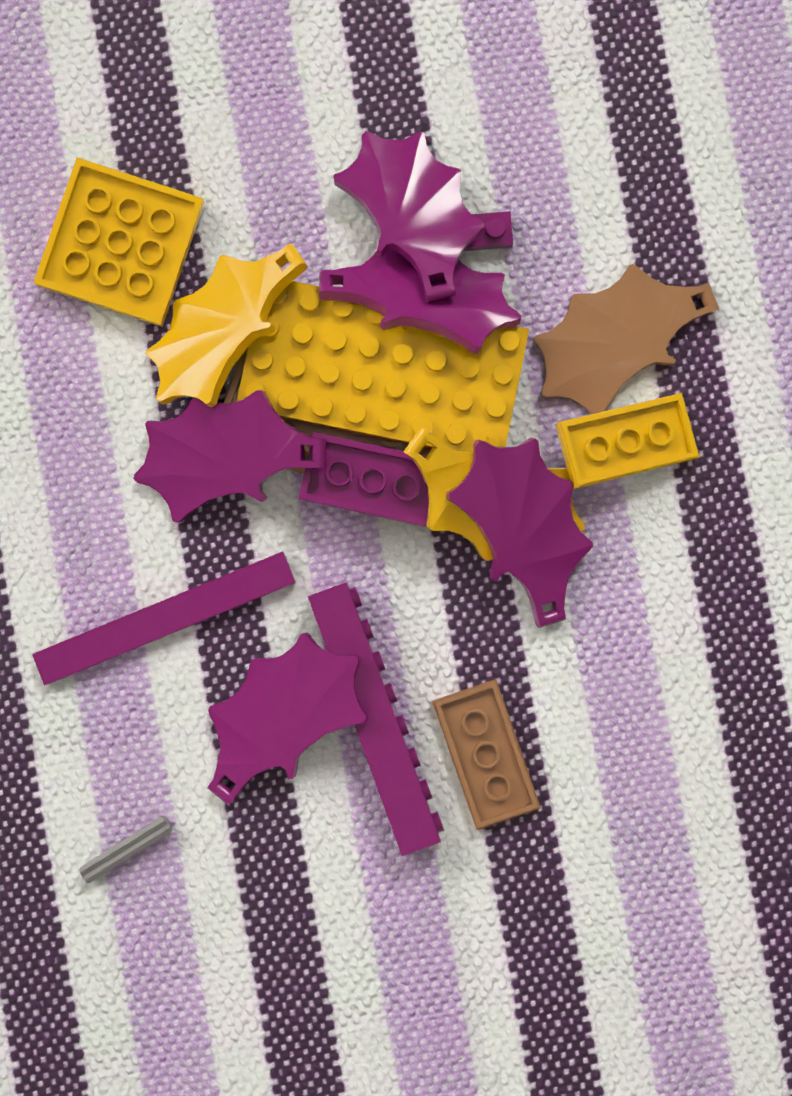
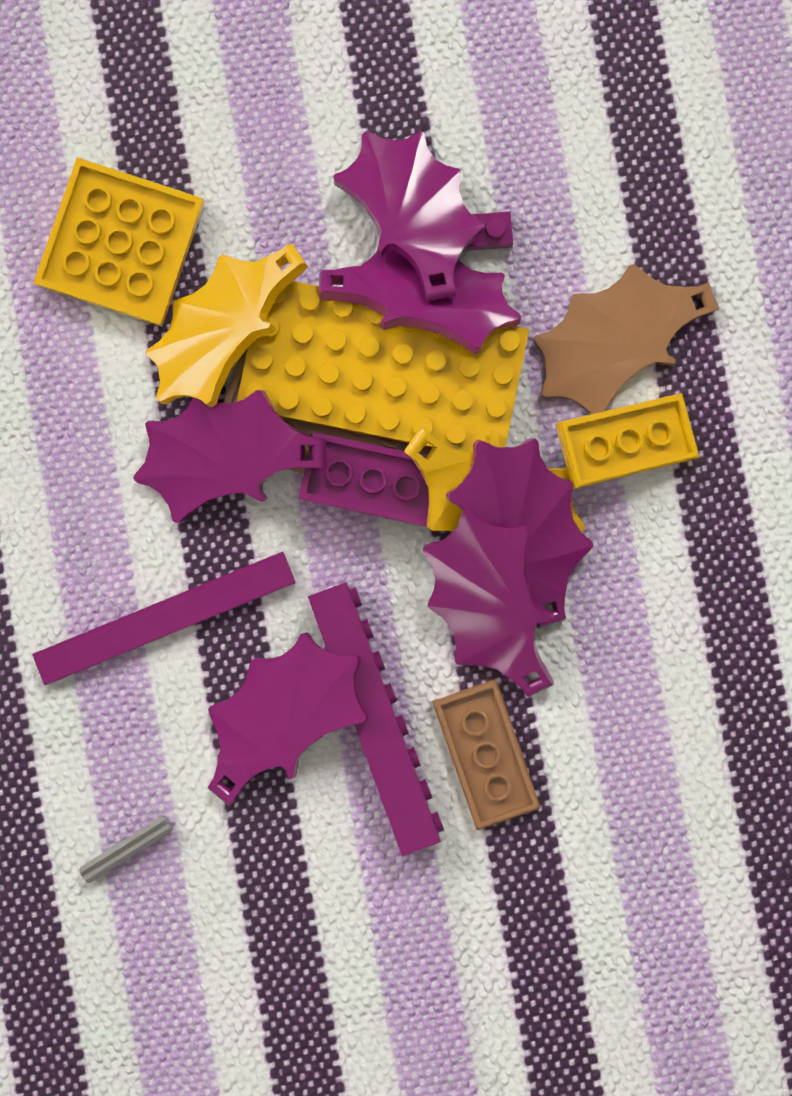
none -> magenta animal [422,508,554,697]

